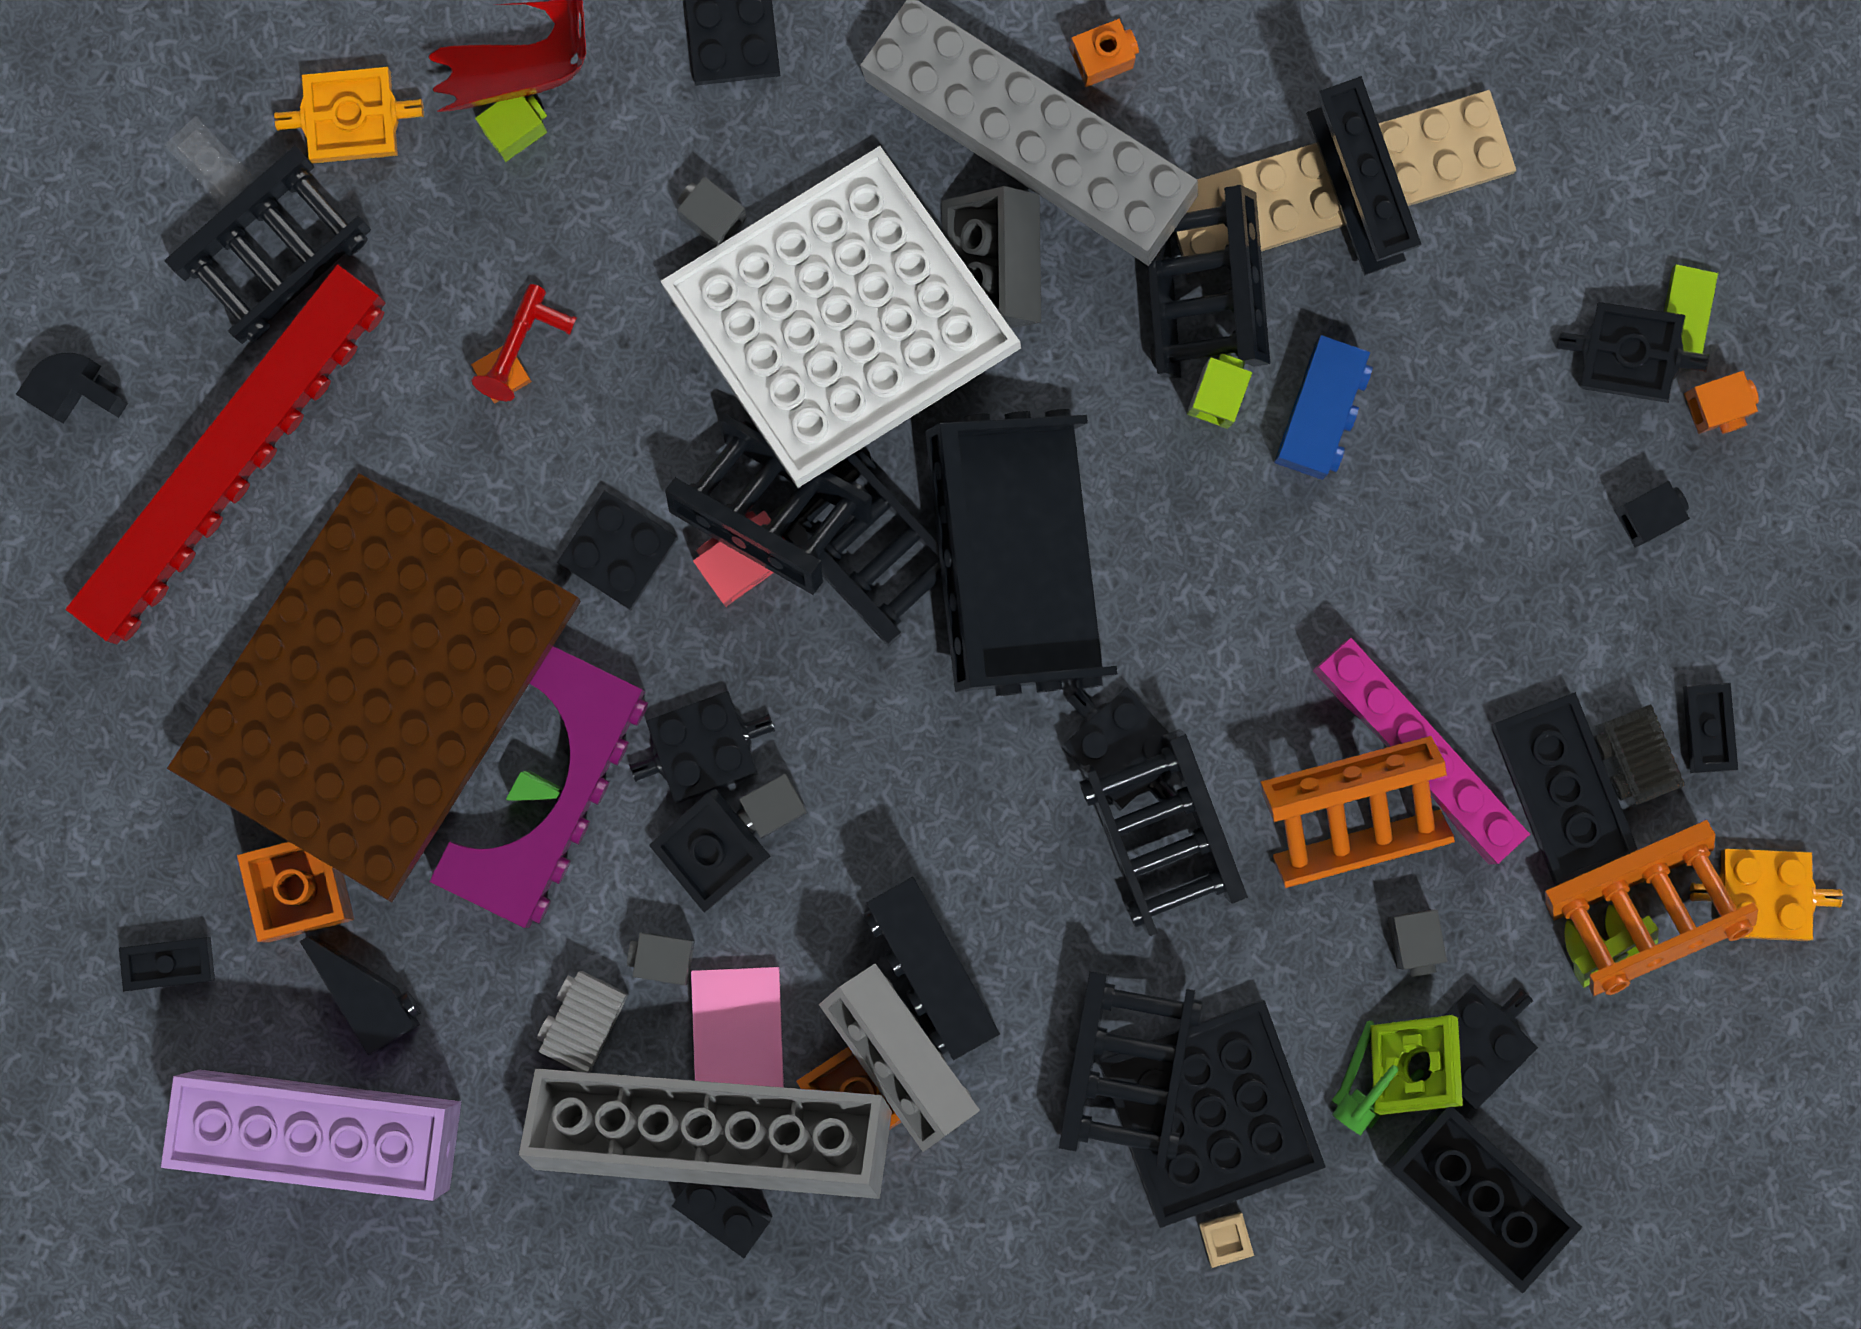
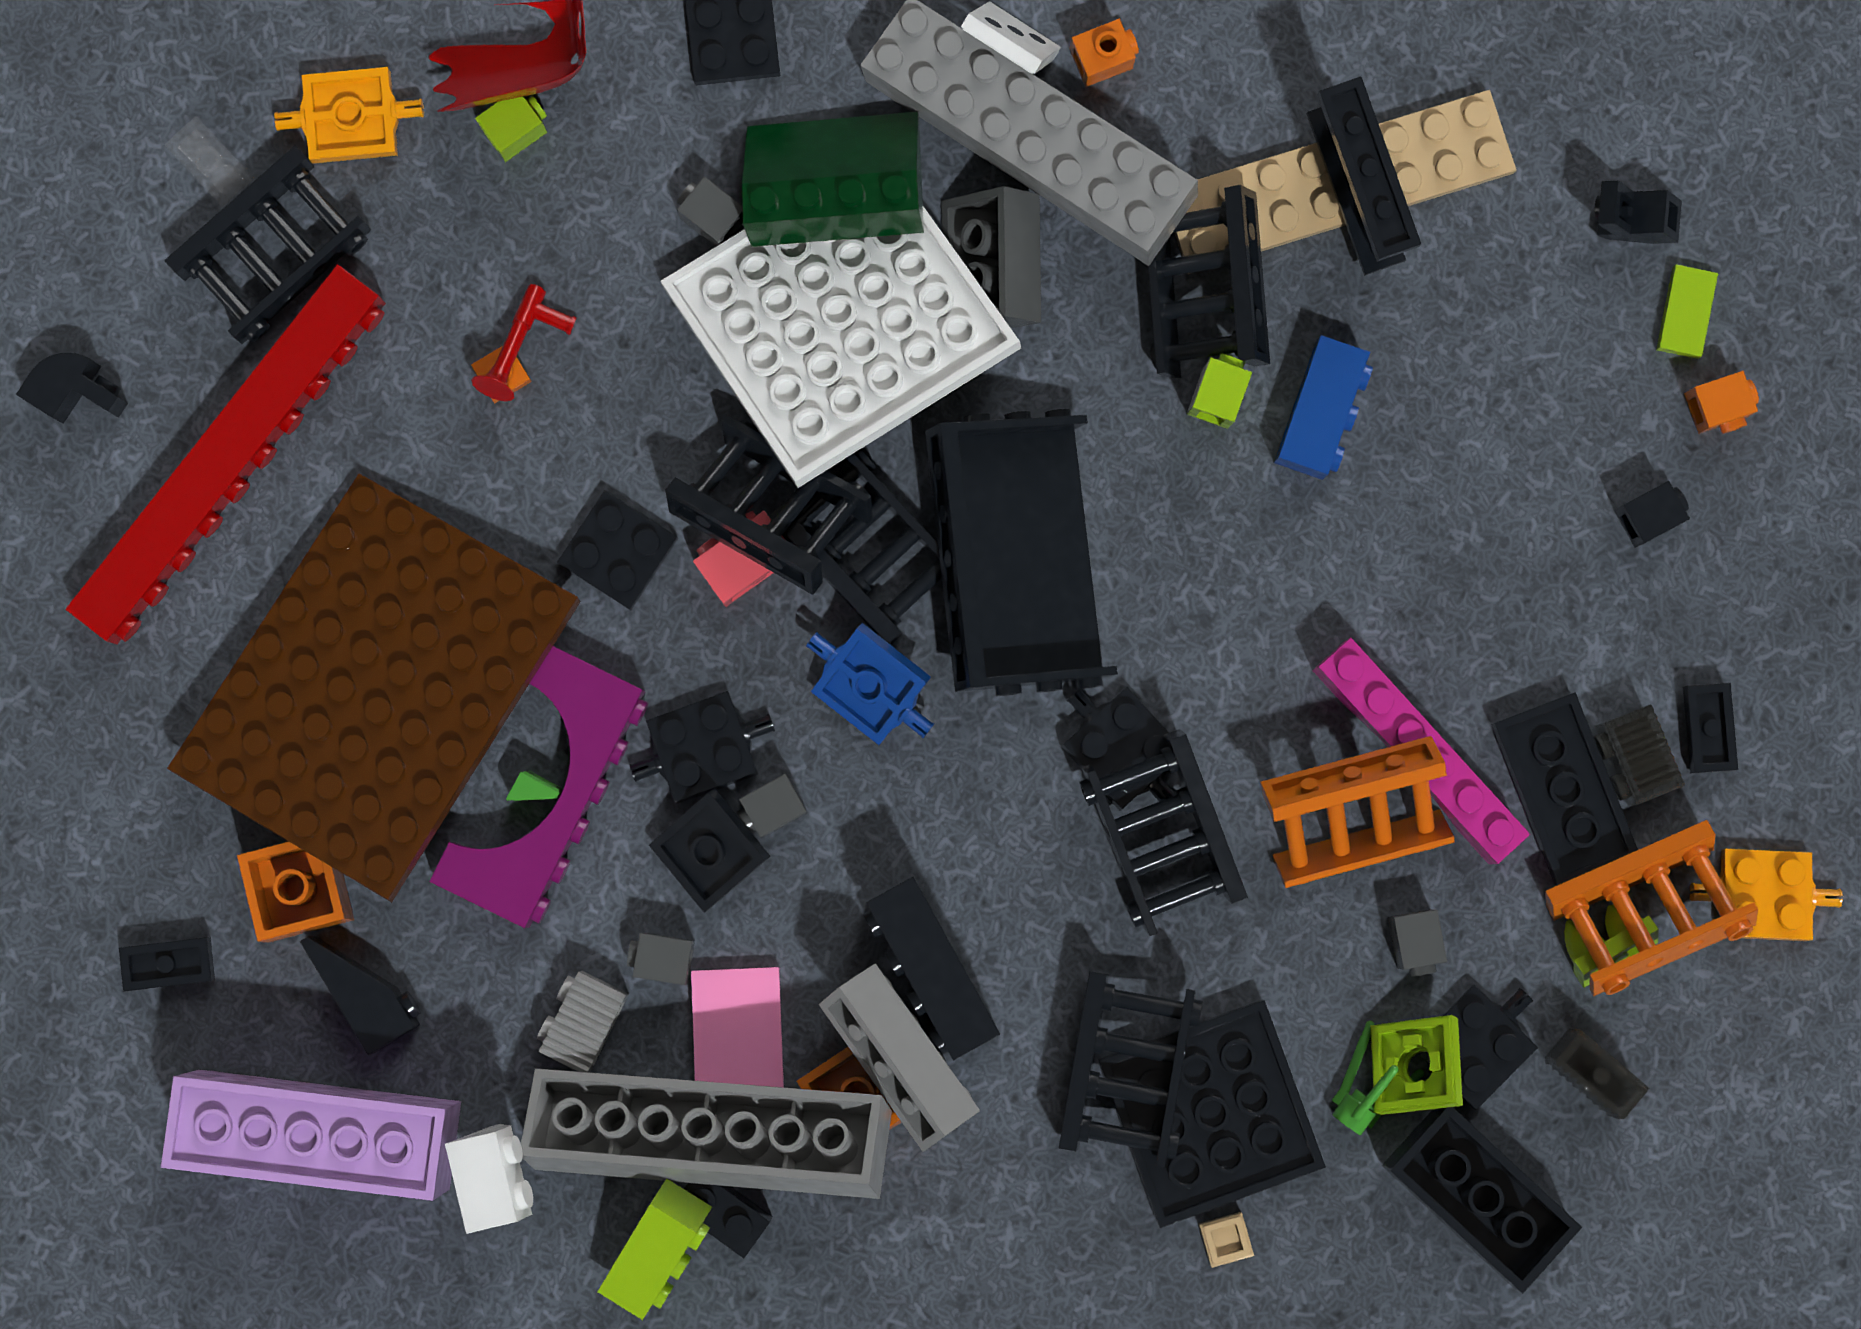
black plate [1557,302,1710,403] -> none
none -> white slope [445,1124,533,1234]
none -> lime brick [597,1178,712,1320]
none -> dark green slope [742,112,924,247]
none -> blue plate [806,623,934,745]
none -> white tile [961,1,1061,74]
none -> clear smoke brick [1545,1028,1649,1119]
none -> black brick [1594,180,1682,244]

